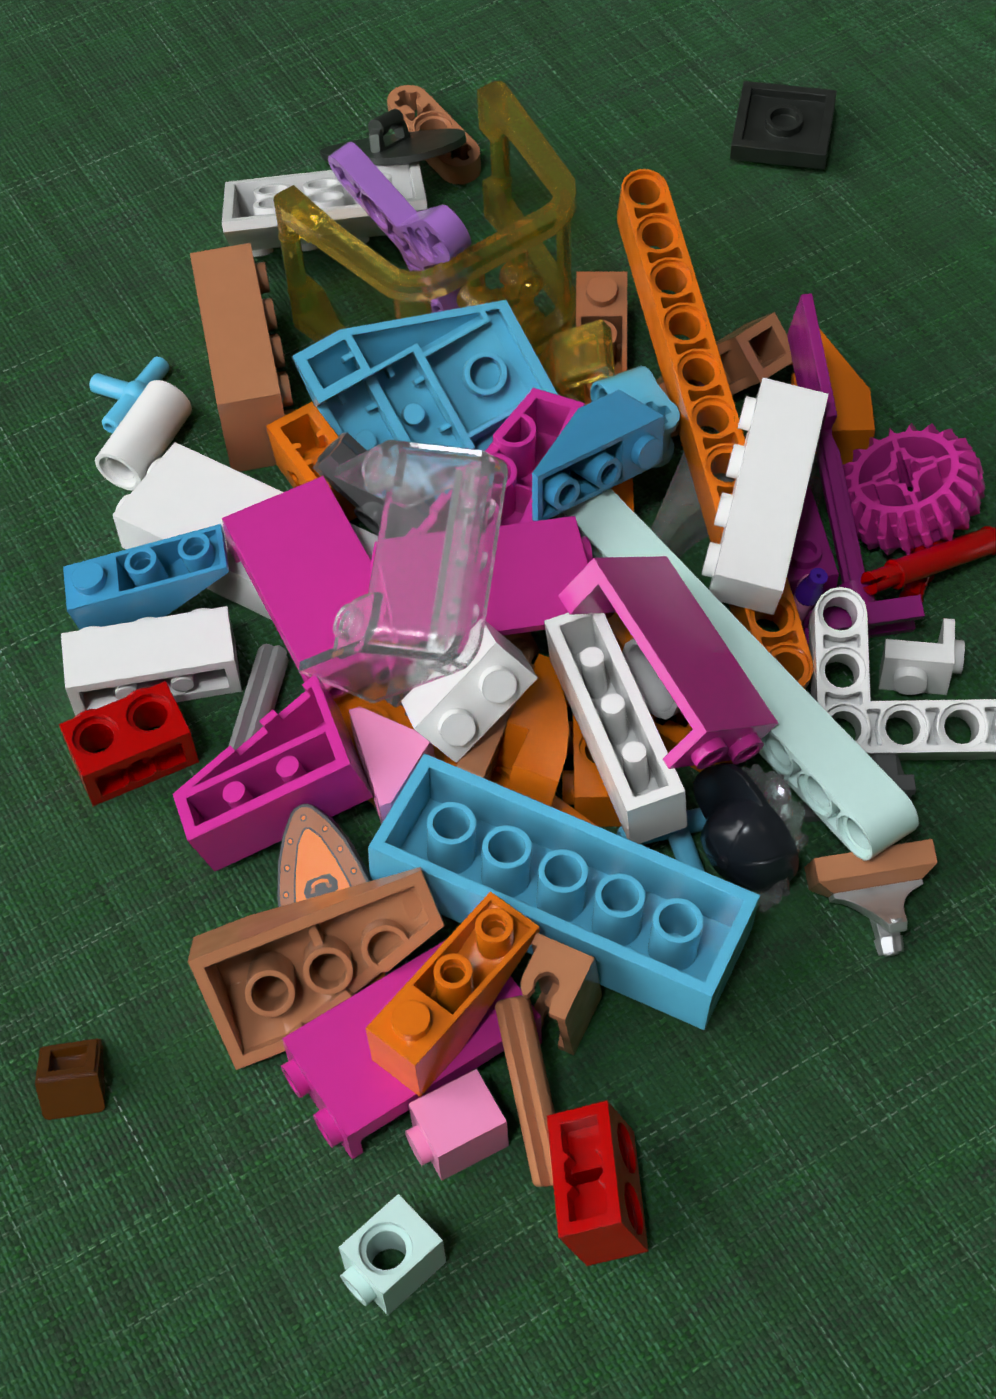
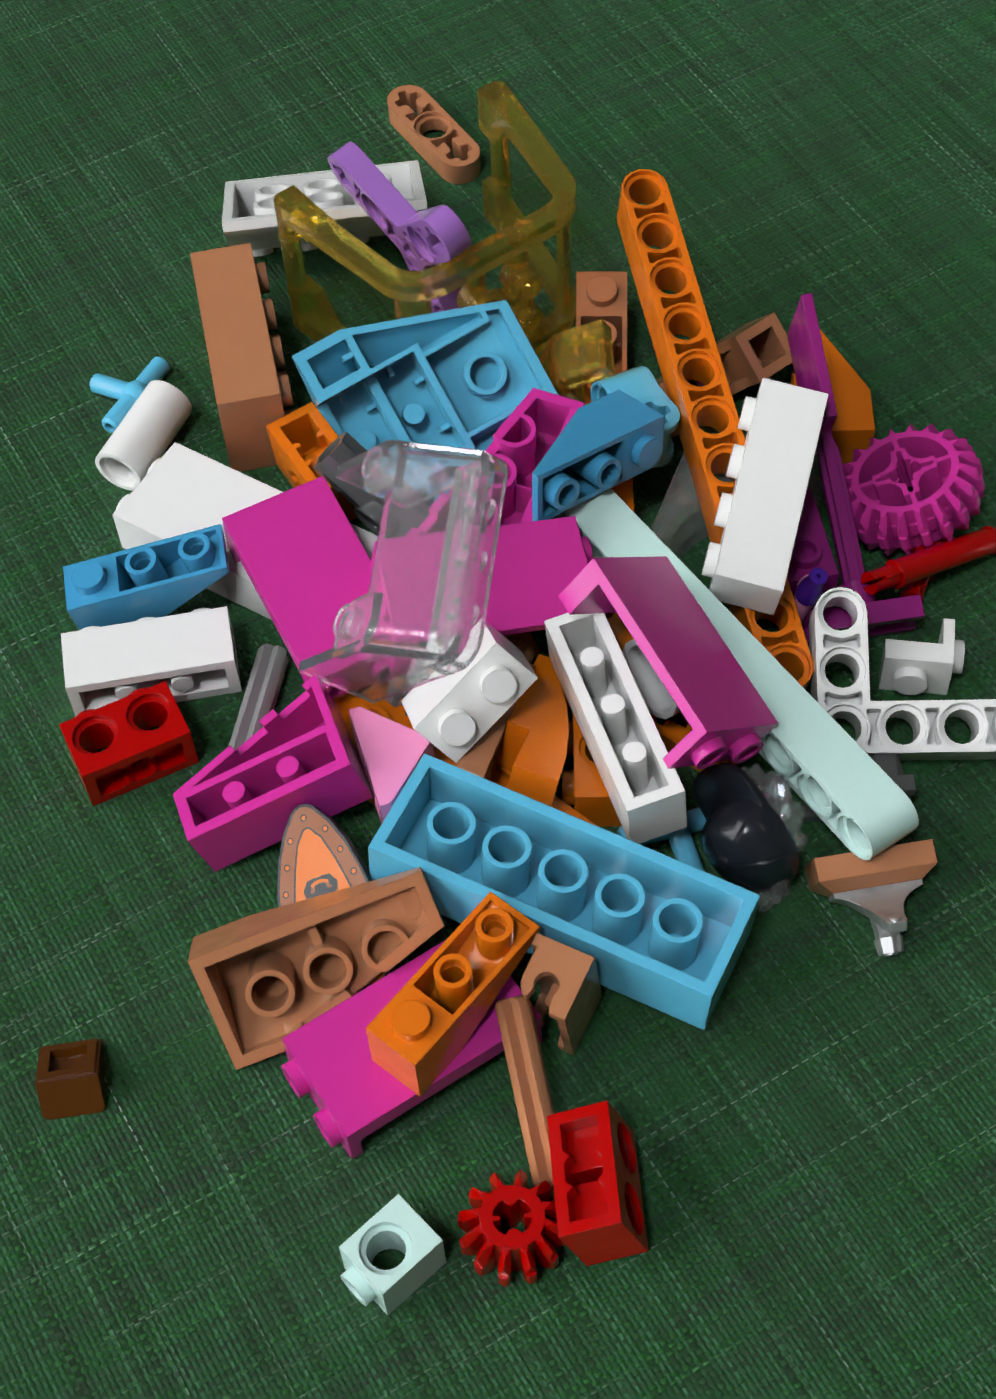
pearl dark grey shield [320,109,466,165] -> none
bright pink brick [405,1069,509,1181] -> none
pearl dark grey plate [730,81,837,170] -> none
none -> red gear [457,1169,565,1287]

